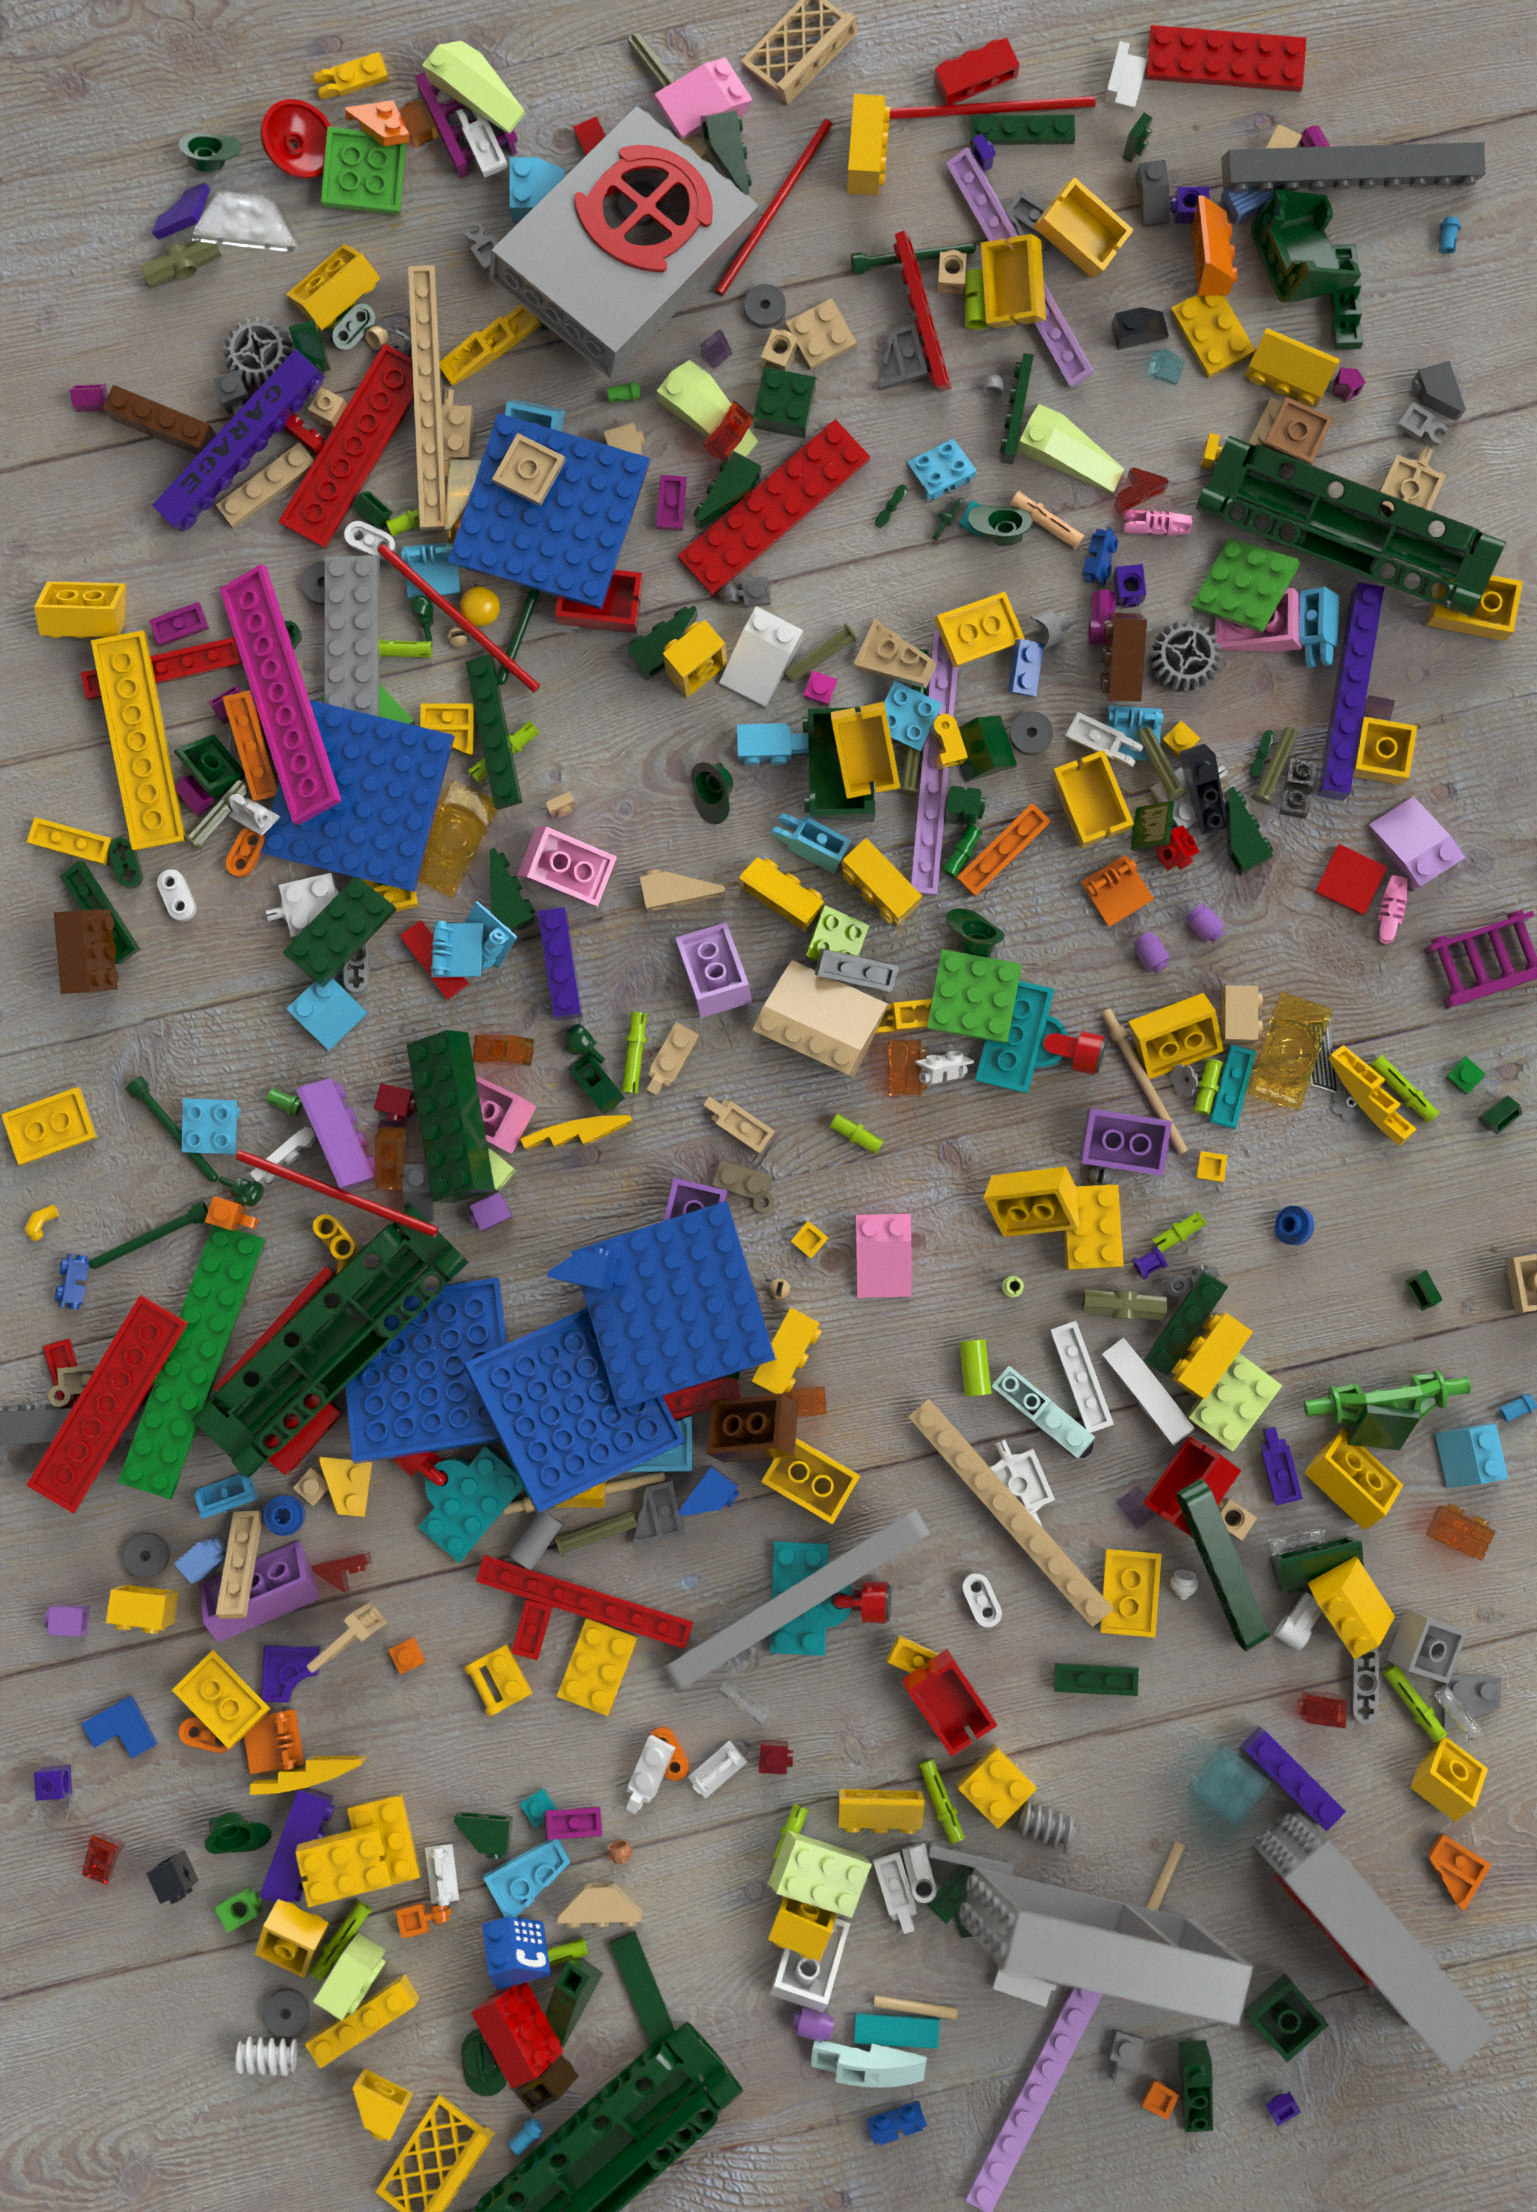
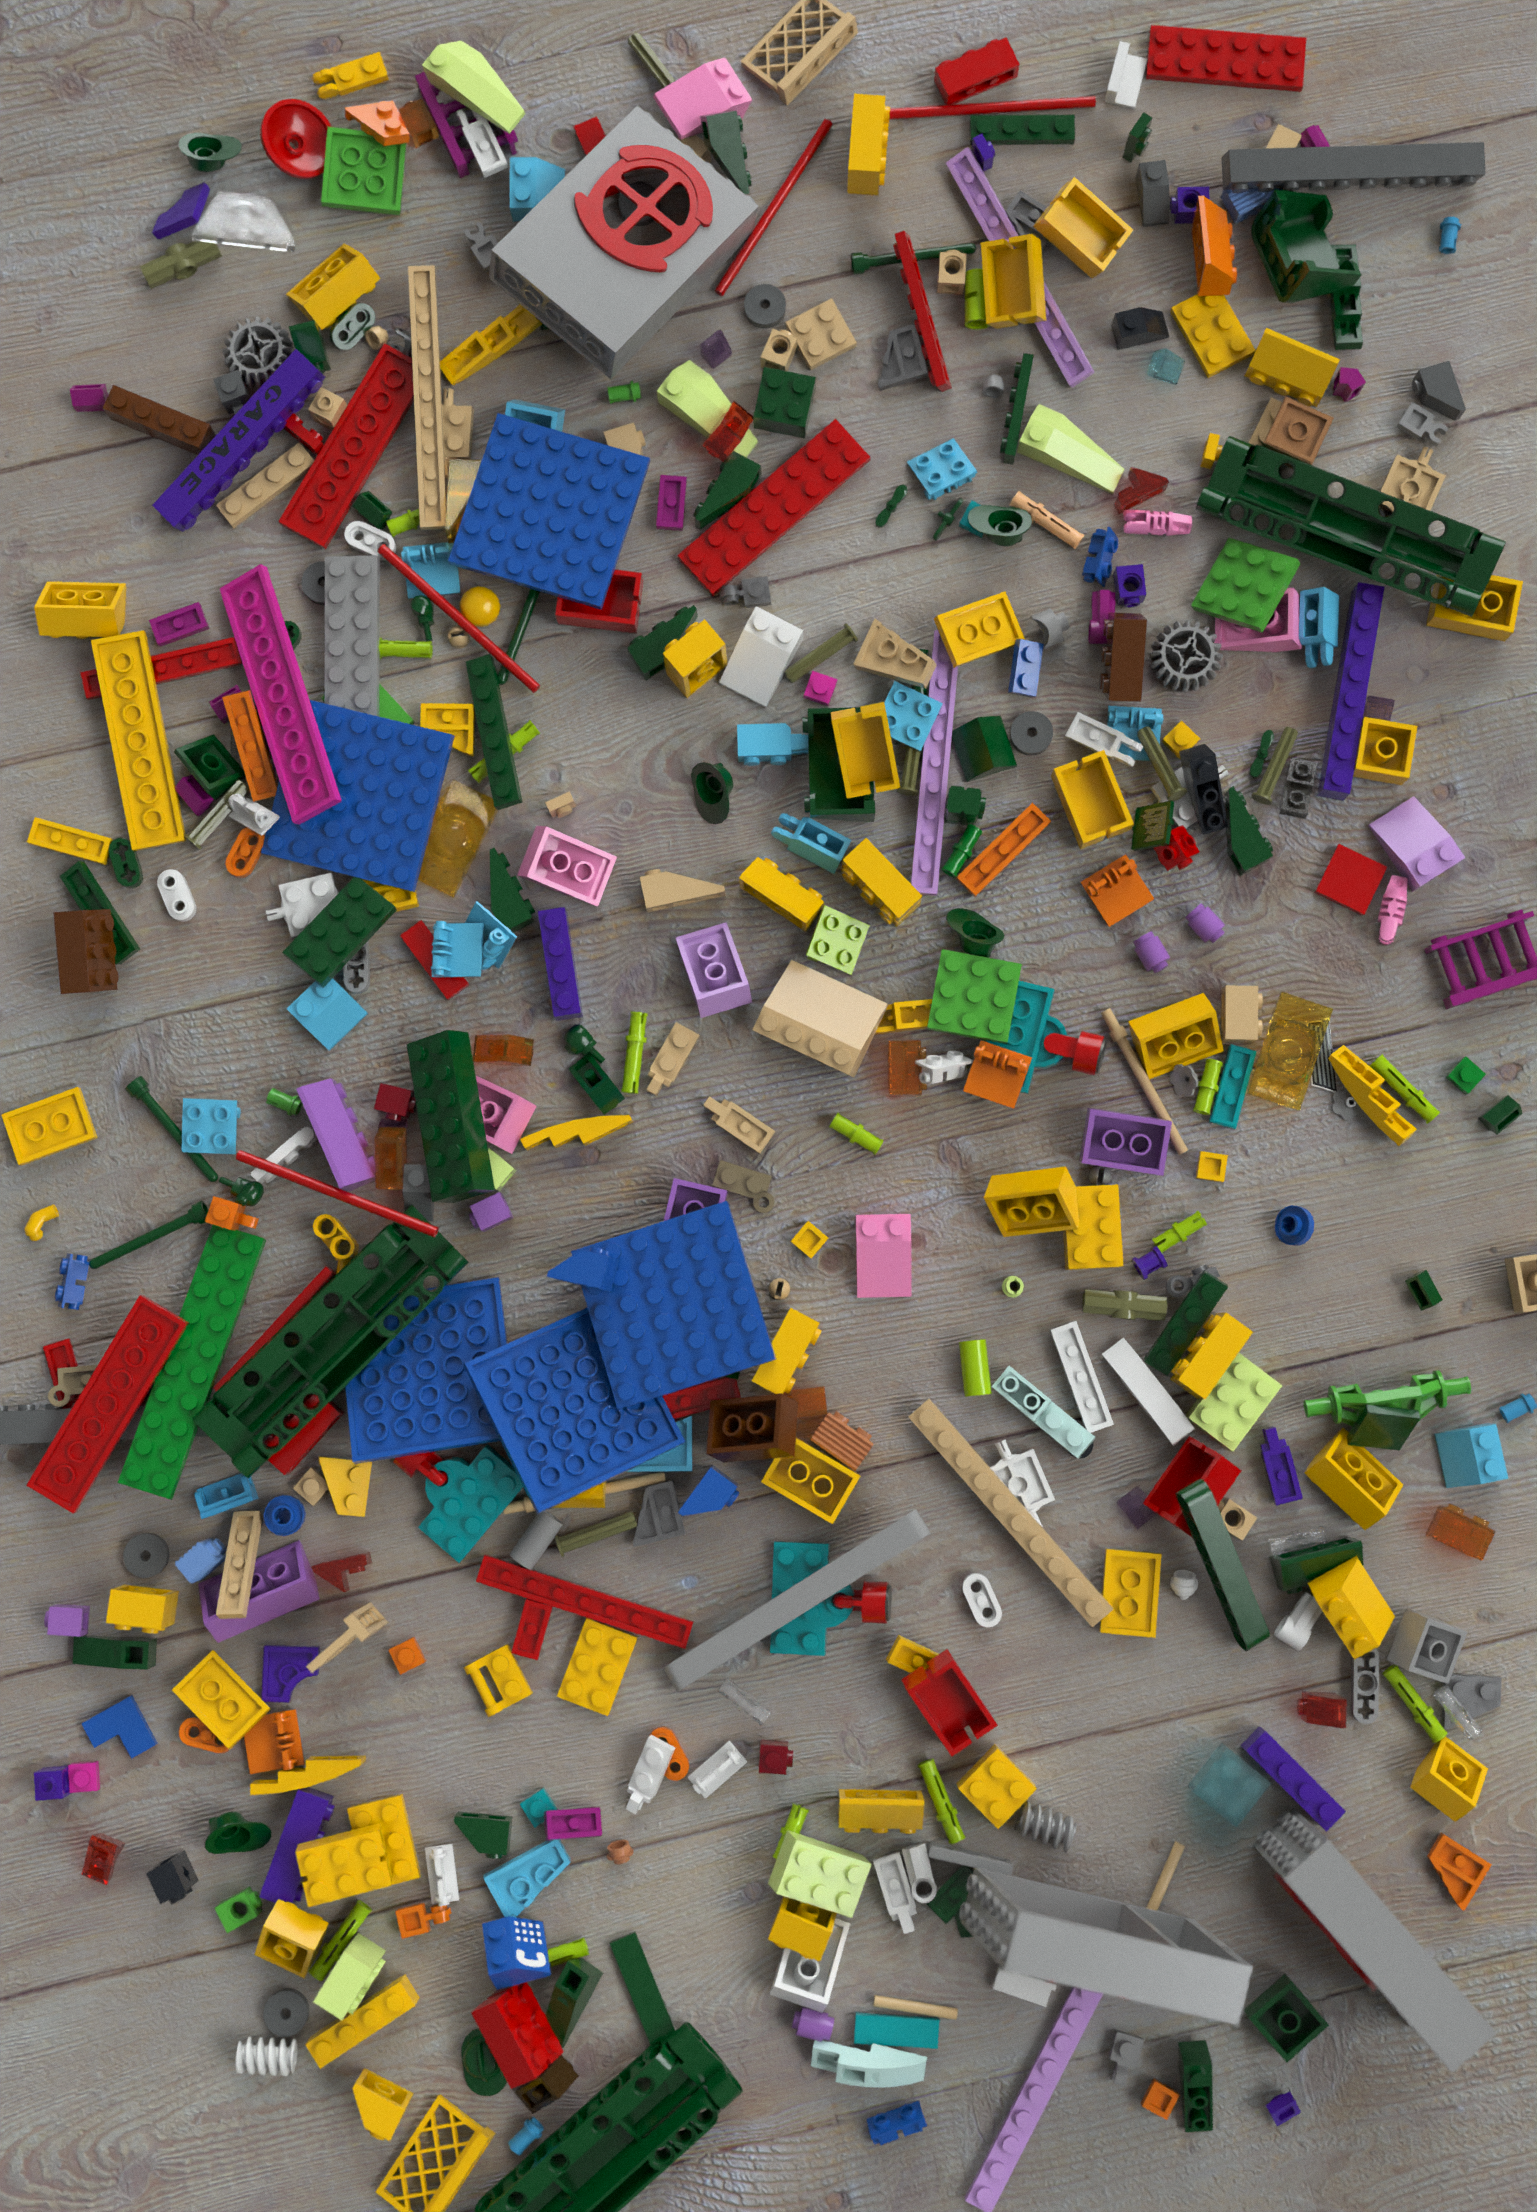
tan plate [492,433,566,507] -> none
tan slope [557,1882,643,1928] -> none
plate [815,948,899,992] -> none
yellow leg [930,714,968,770] -> none
dark green plate [1054,1662,1139,1696] -> none
none -> dark pink plate [68,1761,100,1793]
none -> dark green slope [72,1636,157,1670]
none -> nougat brick [810,1411,874,1471]
none -> orange hinge [963,1040,1032,1109]

